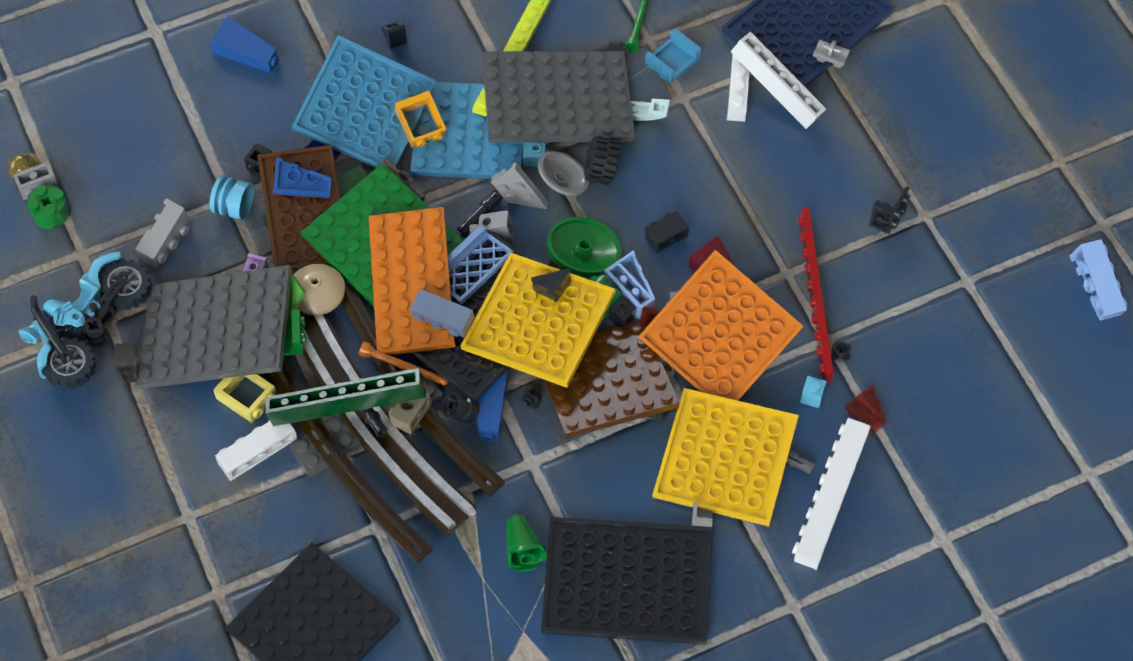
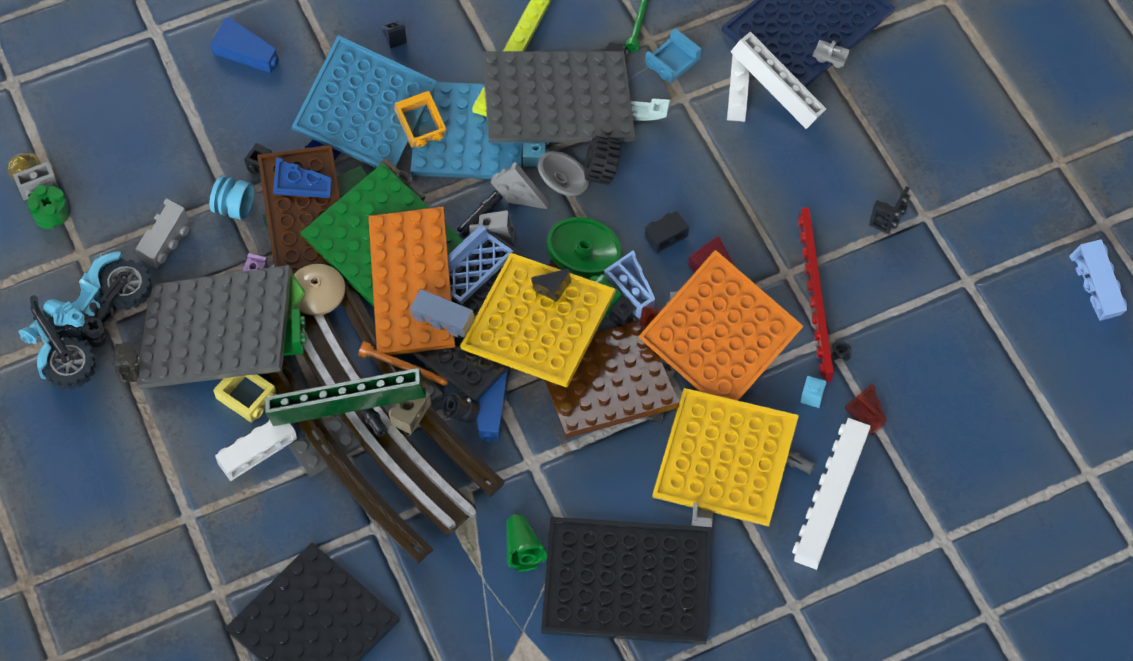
black plate [522,389,541,410] -> none

